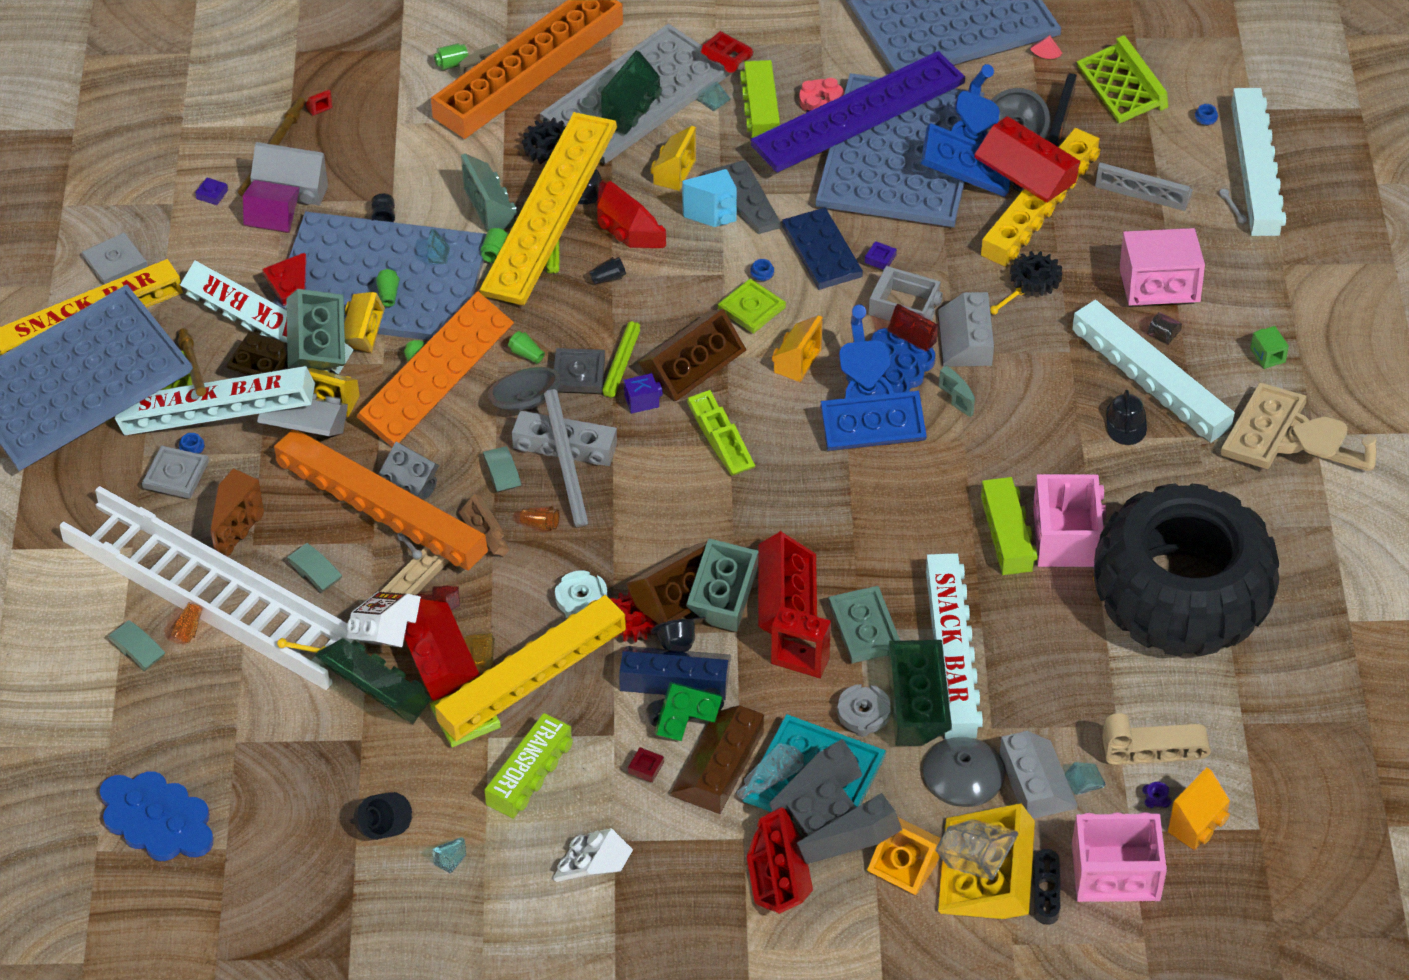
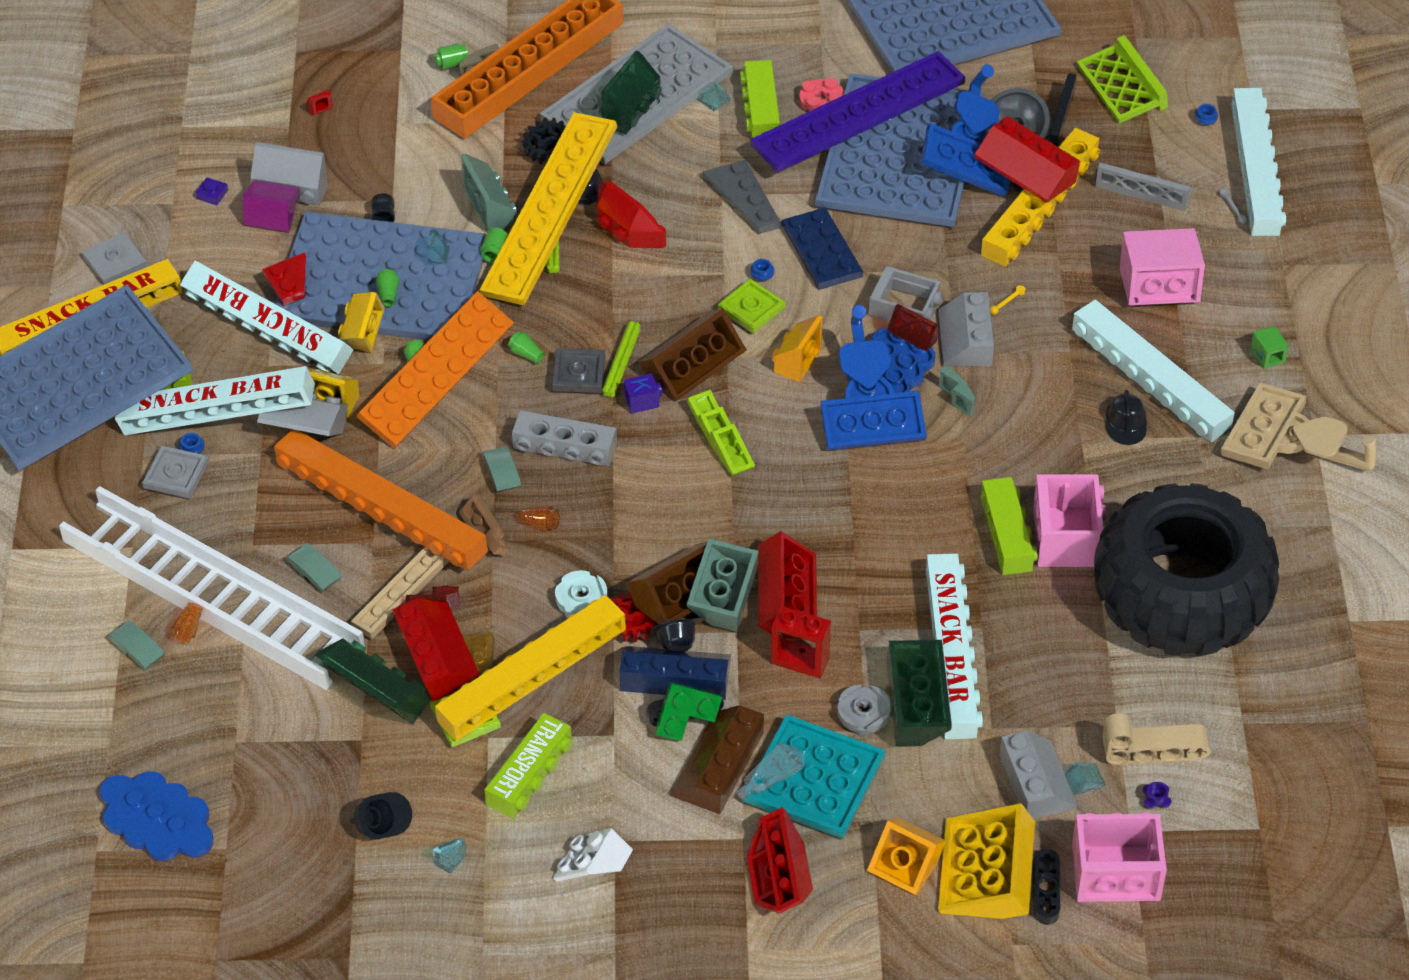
pearl gold bar [178,328,206,397] -> none
dark orange slope [210,468,264,556] -> none
dark brown slope [226,331,291,375] -> none
pearl gold bar [238,97,306,197] -> none
yellow hinge [277,638,331,658] -> none
sand green slope [286,289,345,370] -> none
white piece [346,592,420,647] -> none
plate [378,442,440,499] -> none
light grey hinge [397,533,422,560] -> none
dark grey dish [488,367,561,411] -> none
light grey axle [544,389,588,527] -> none
black cone [589,257,626,285] -> none
dark red plate [628,747,664,783] -> none
yellow slope [651,126,696,191] -> none
medium azure slope [682,169,737,227] -> none
red plate [700,31,753,73] -> none
dark grey wedge [769,739,902,864] -> none
sand green plate [828,586,902,664] -> none
dark purple plate [865,241,897,270] -> none
dark grey dish [923,737,1005,807] -> none
clear slope [935,819,1018,880] -> none
black gear [1010,251,1063,296] -> none
coral tile [1030,35,1062,59] -> none
clear smoke brick [1148,312,1182,345] -> none
light orange slope [1168,767,1230,850] -> none

